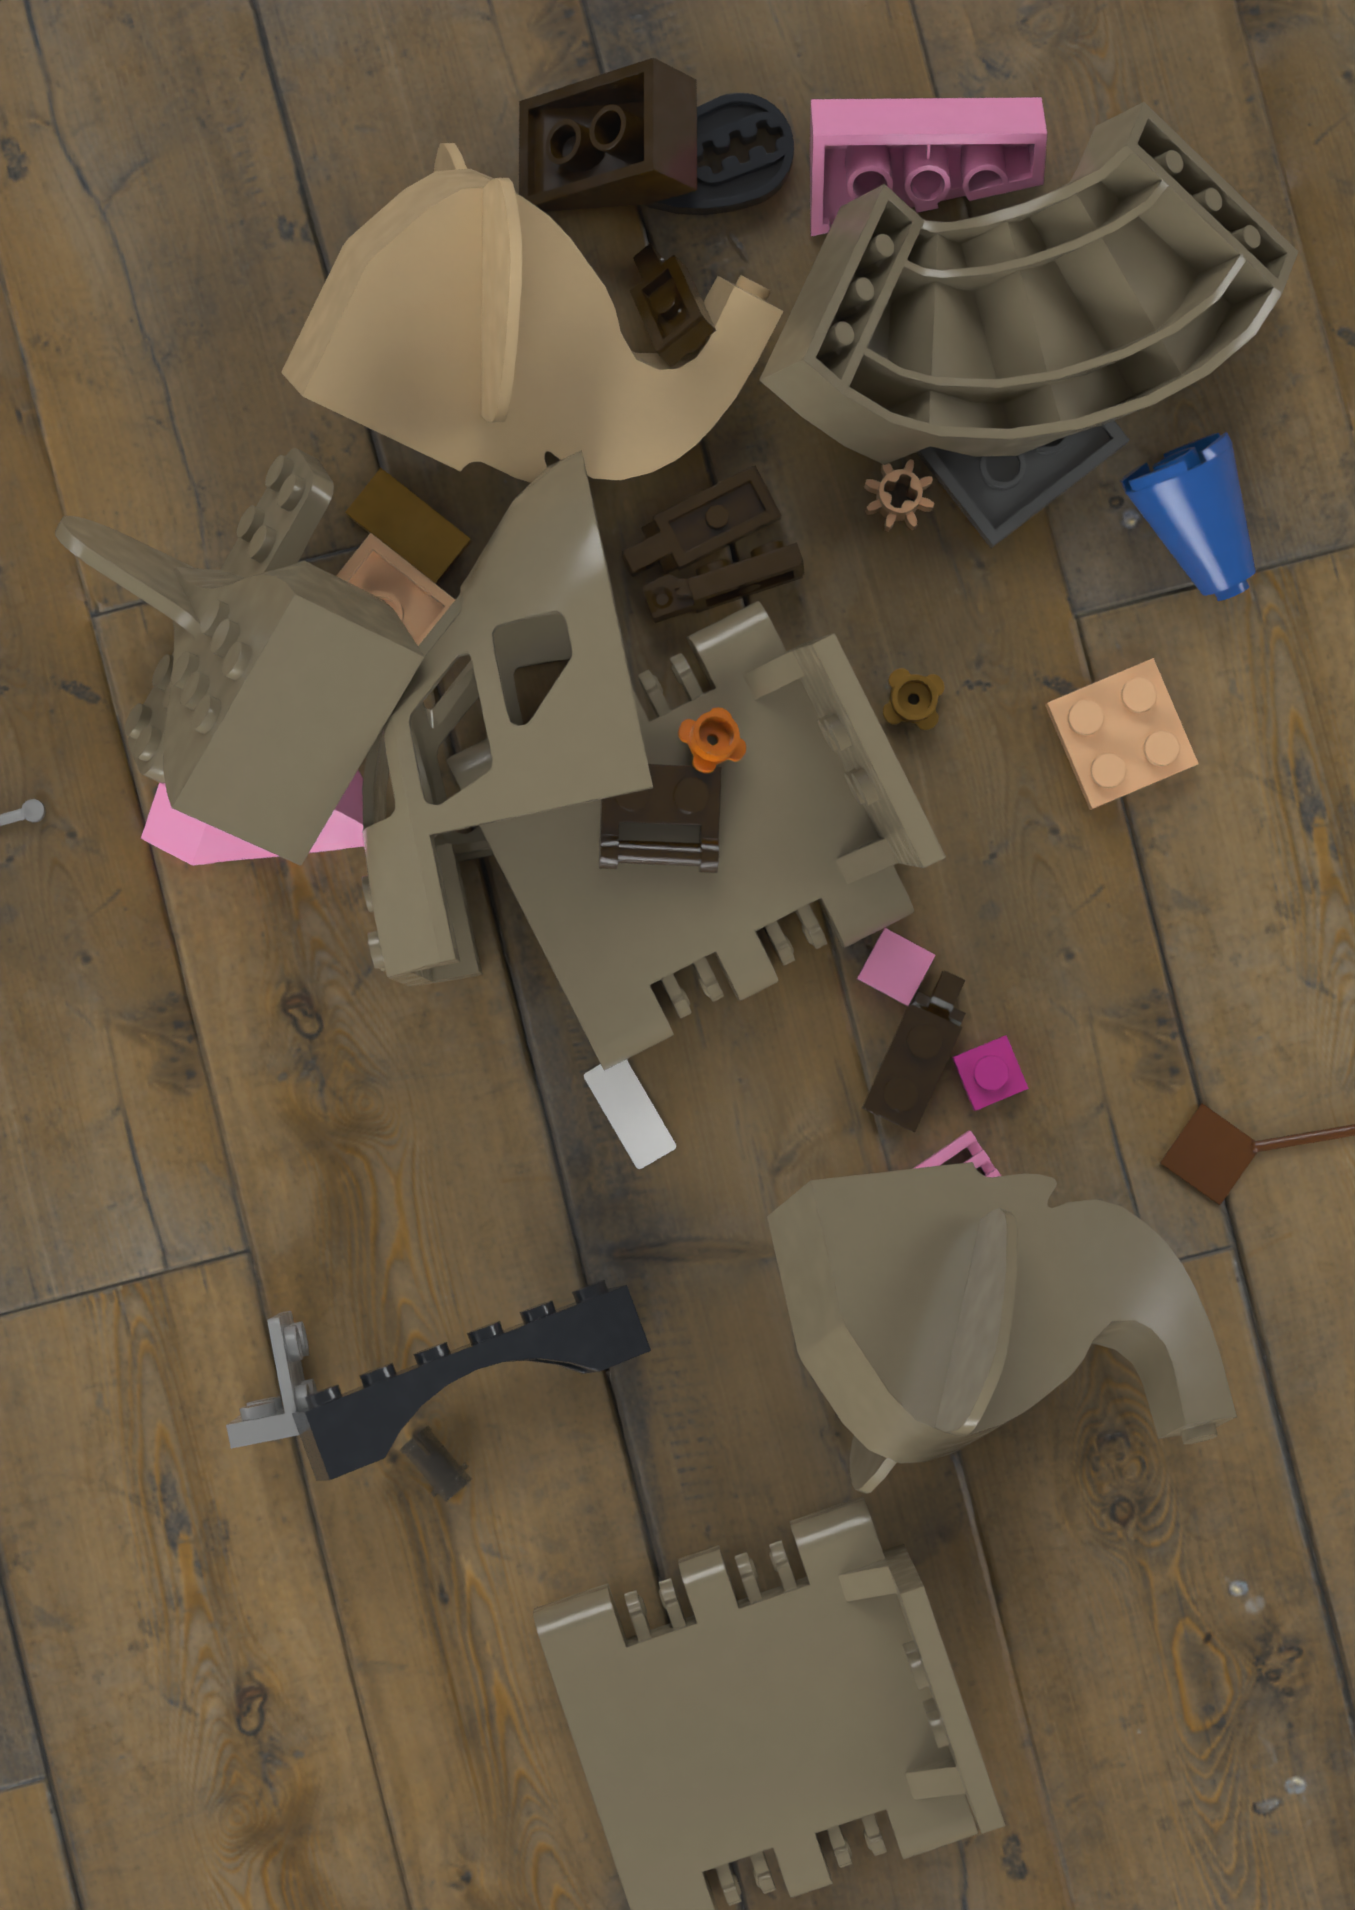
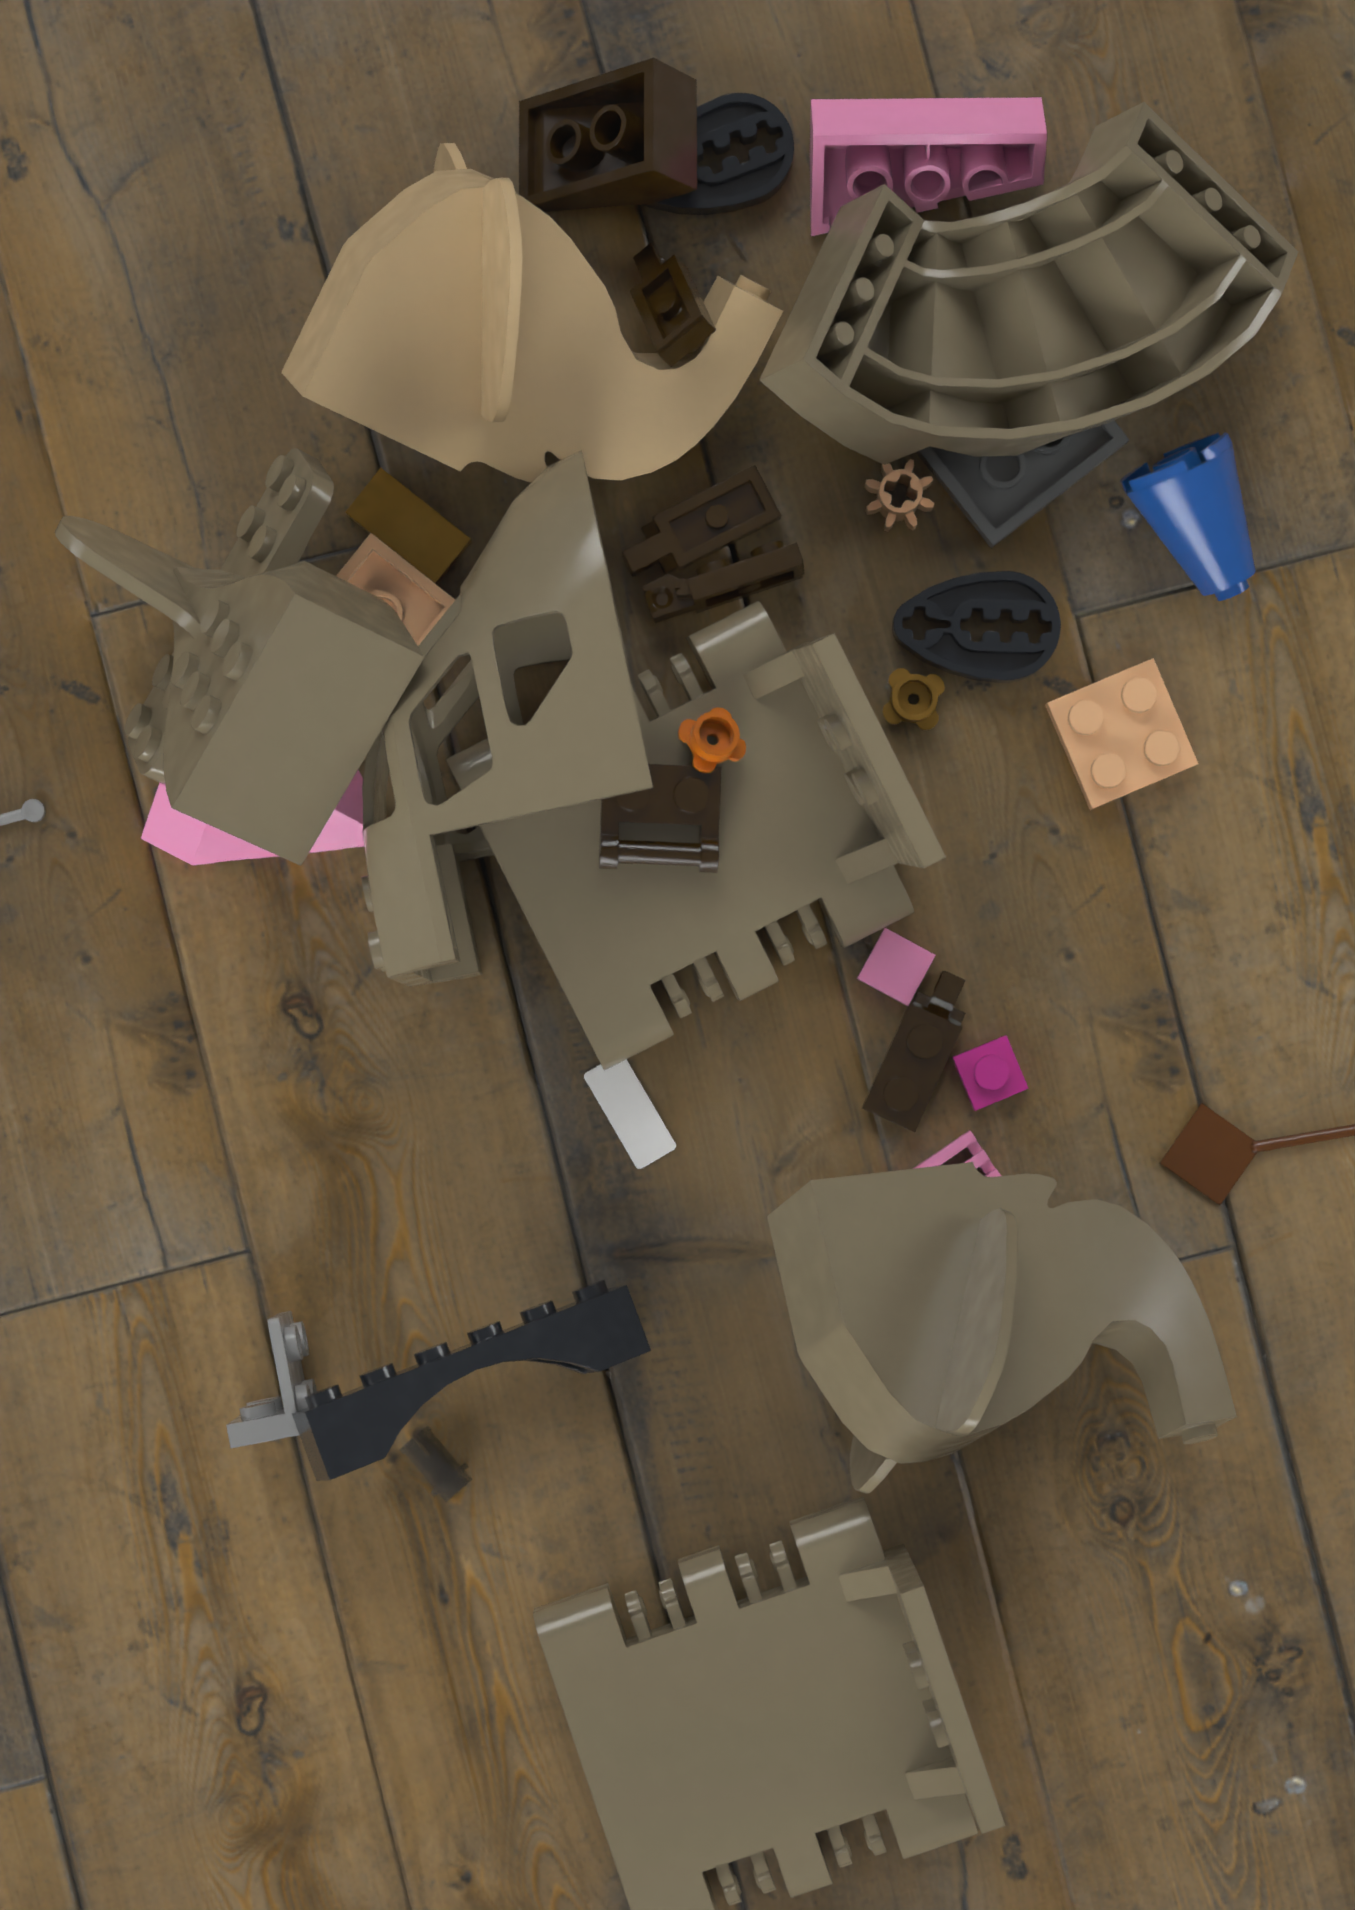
none -> black piece [892,571,1061,683]

